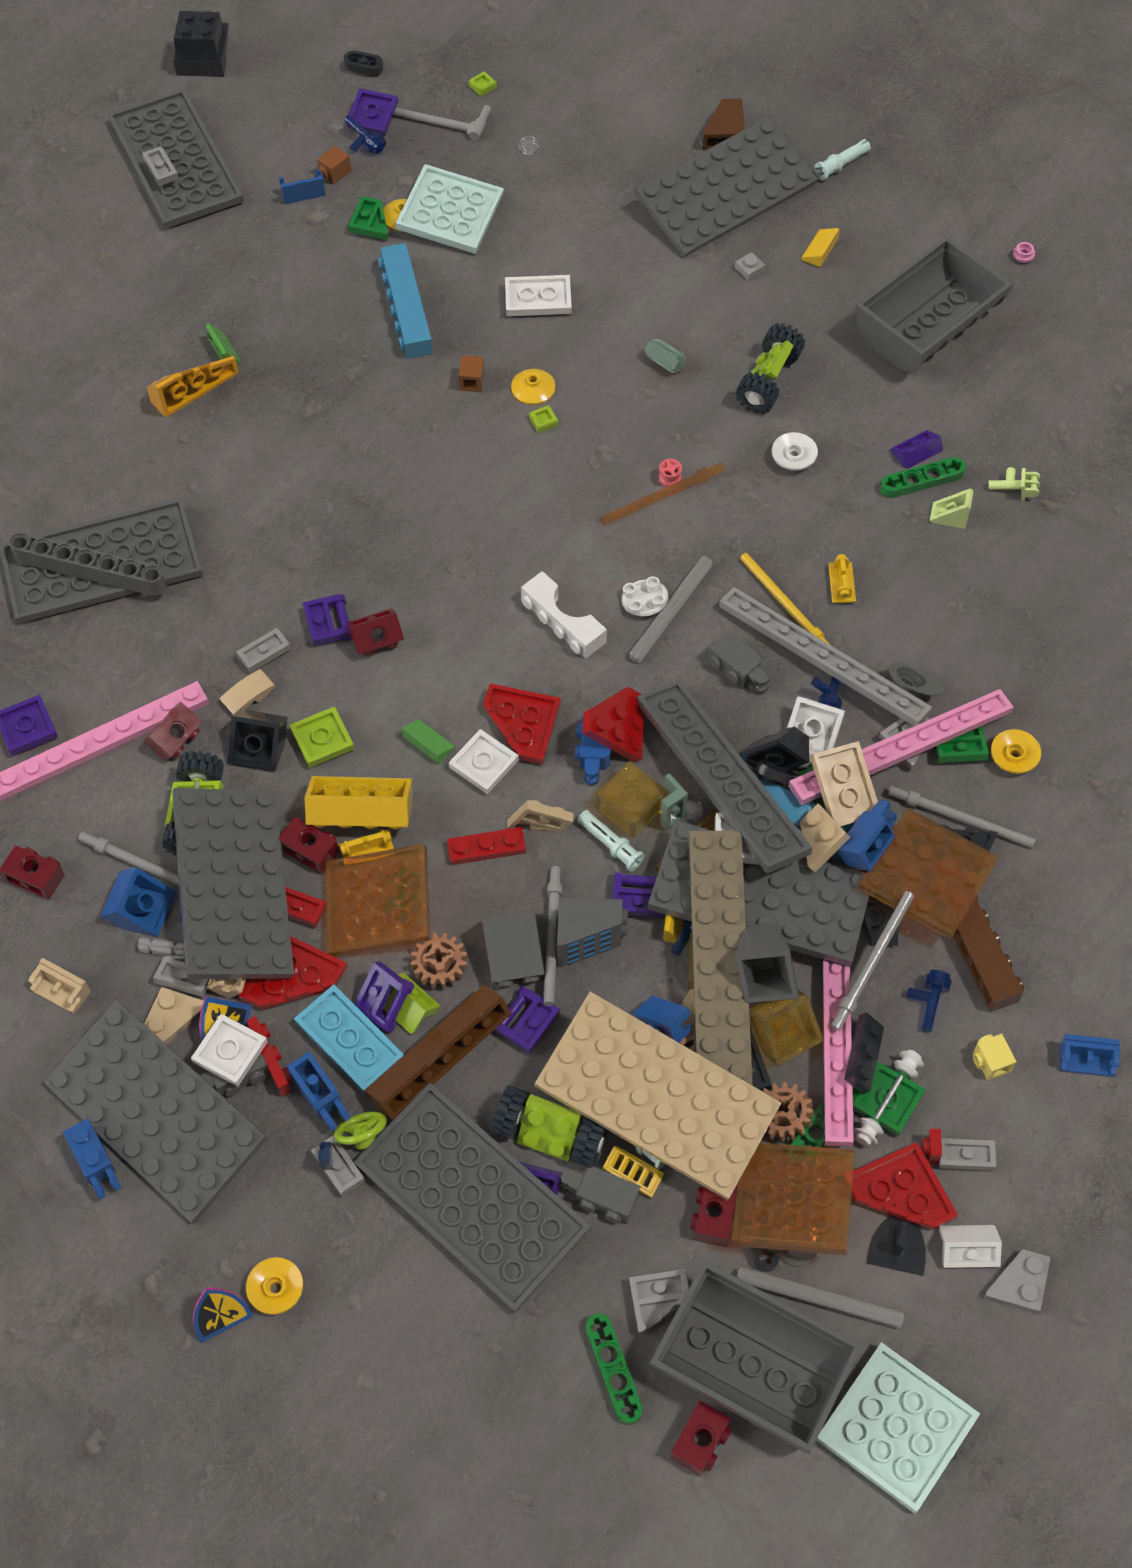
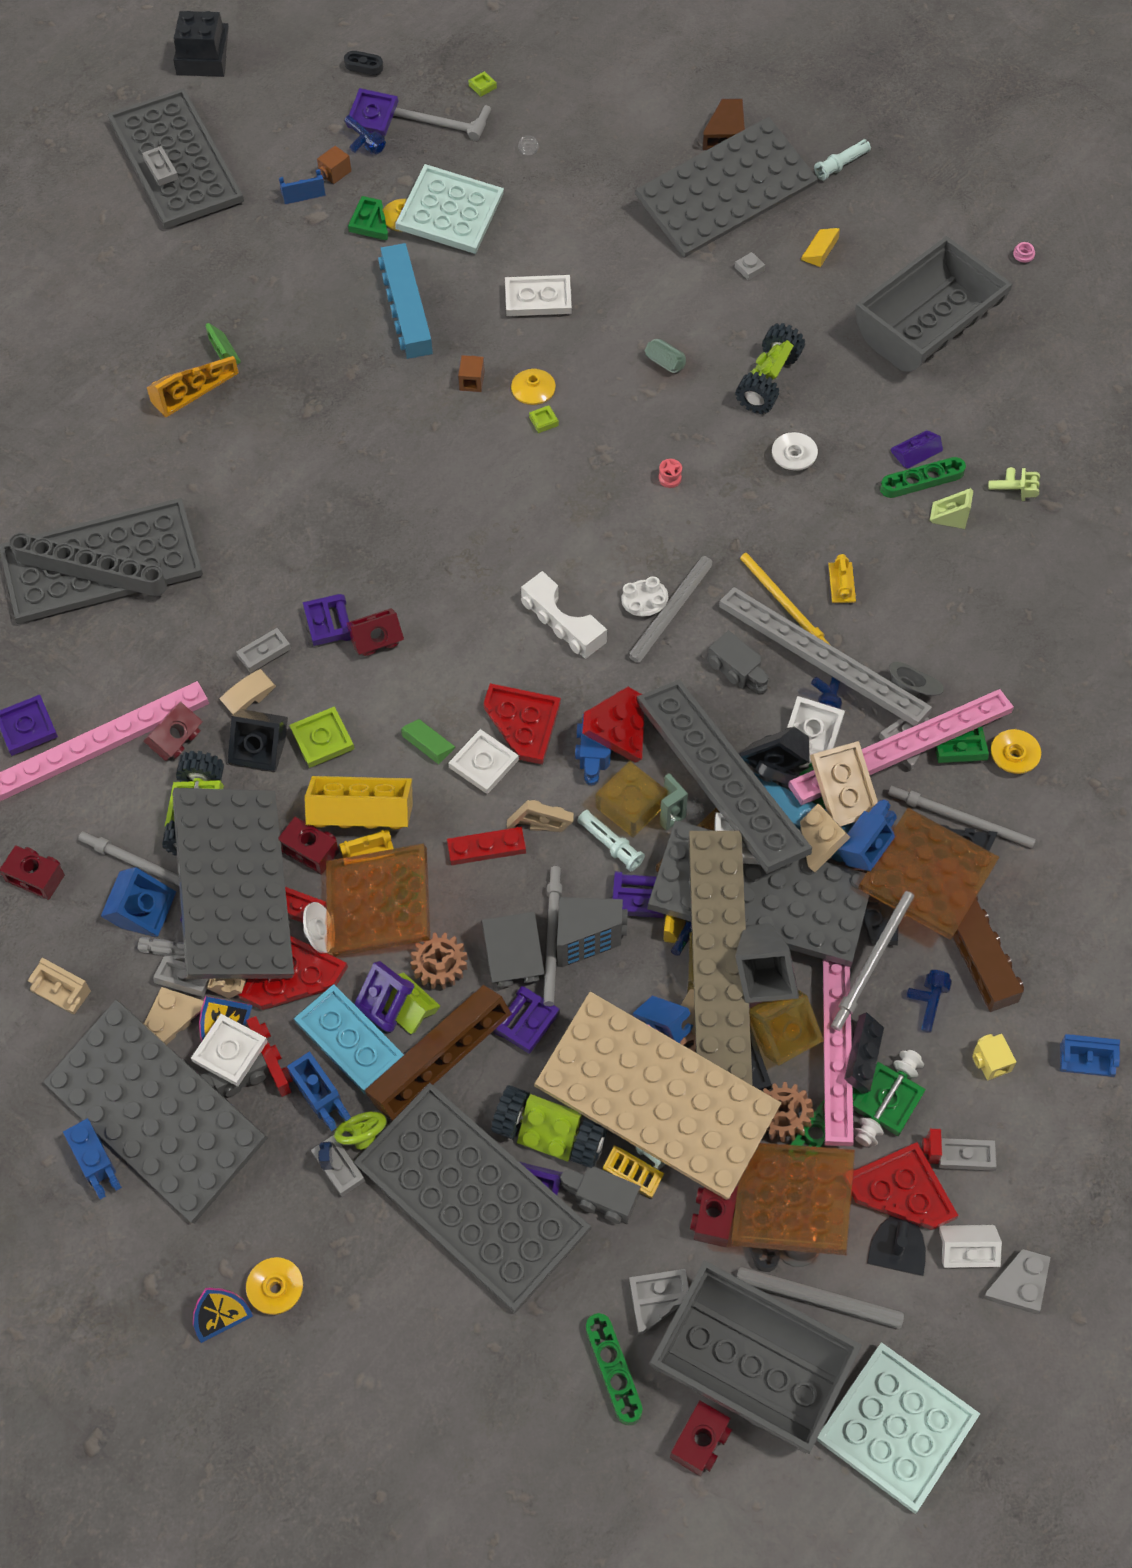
clear orange bar [600,462,725,525] -> none
none -> white dish [303,902,336,954]

